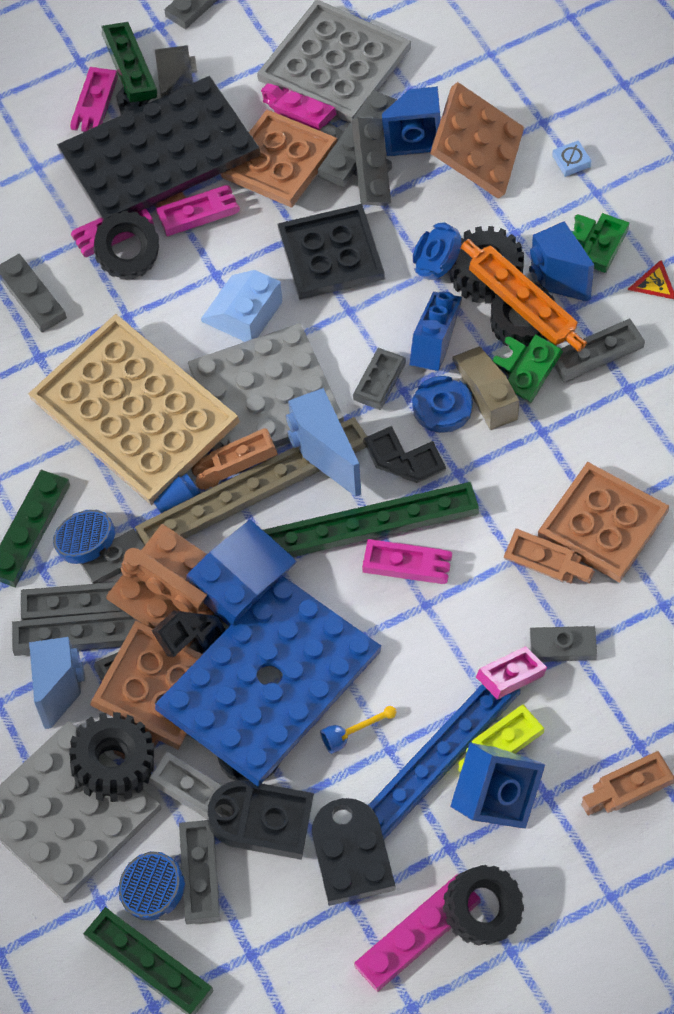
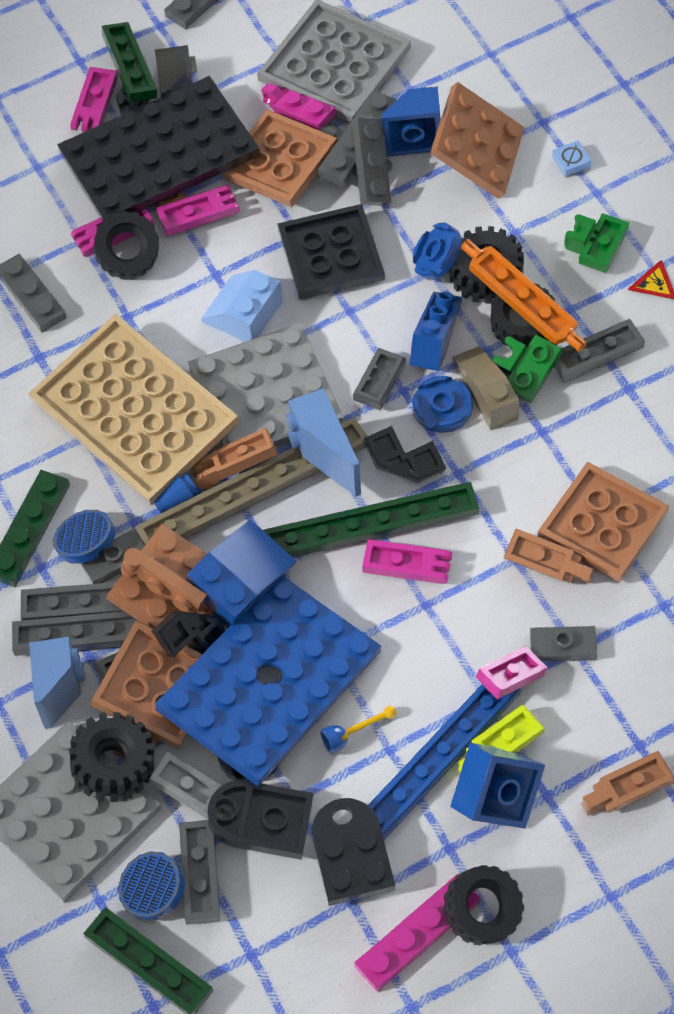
blue slope [529,221,594,301] -> none

